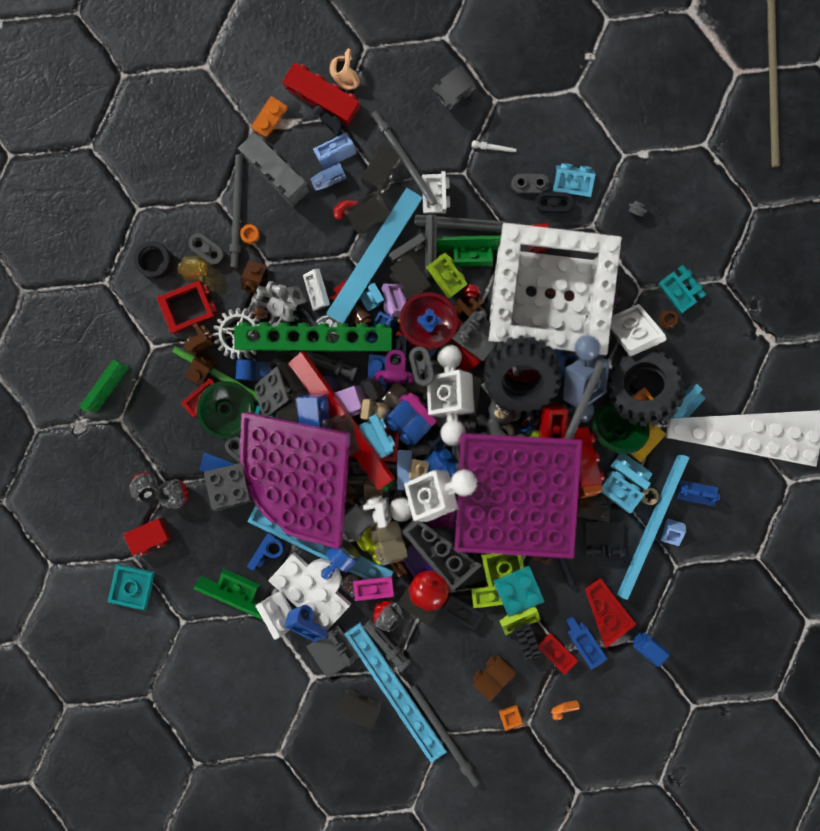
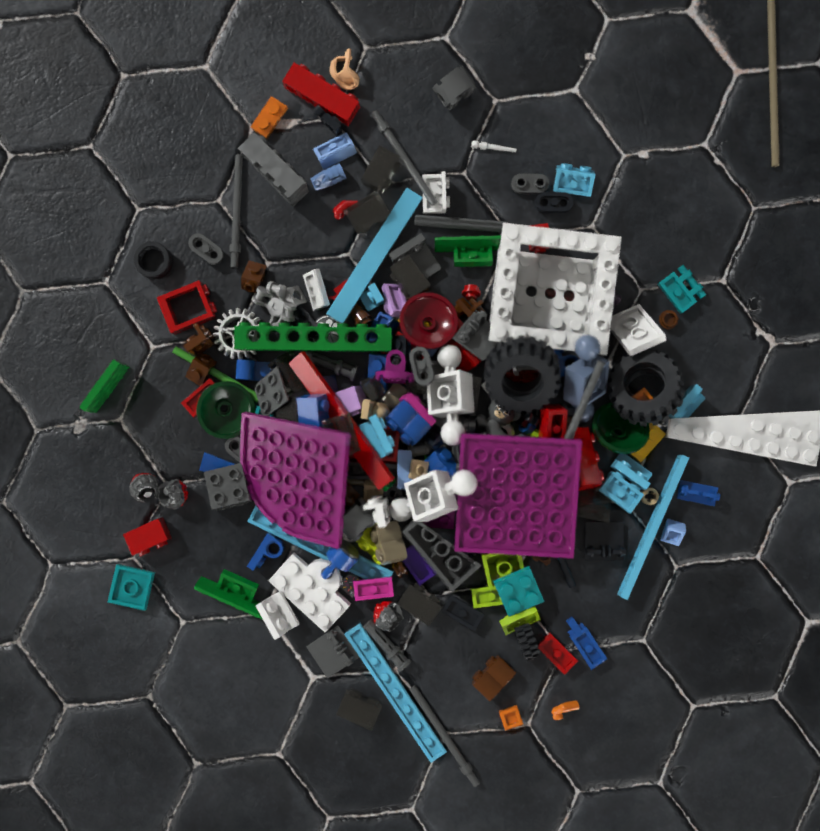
clear yellow head [178,256,208,281] -> none
orange tile [240,224,260,244] -> none
reddish brown plate [250,307,269,320] -> none
blue plate [284,605,328,642] -> none
red cylinder [409,570,449,611] -> none
blue plate [418,309,441,332] -> none
dark grey axle [425,215,437,272] -> none
lime bracket [426,253,467,298] -> none
orange tile [578,484,603,498] -> none
red wing [584,578,636,648] -> none
dark grey plate [629,201,647,217] -> none
blue brick [633,633,669,667] -> none

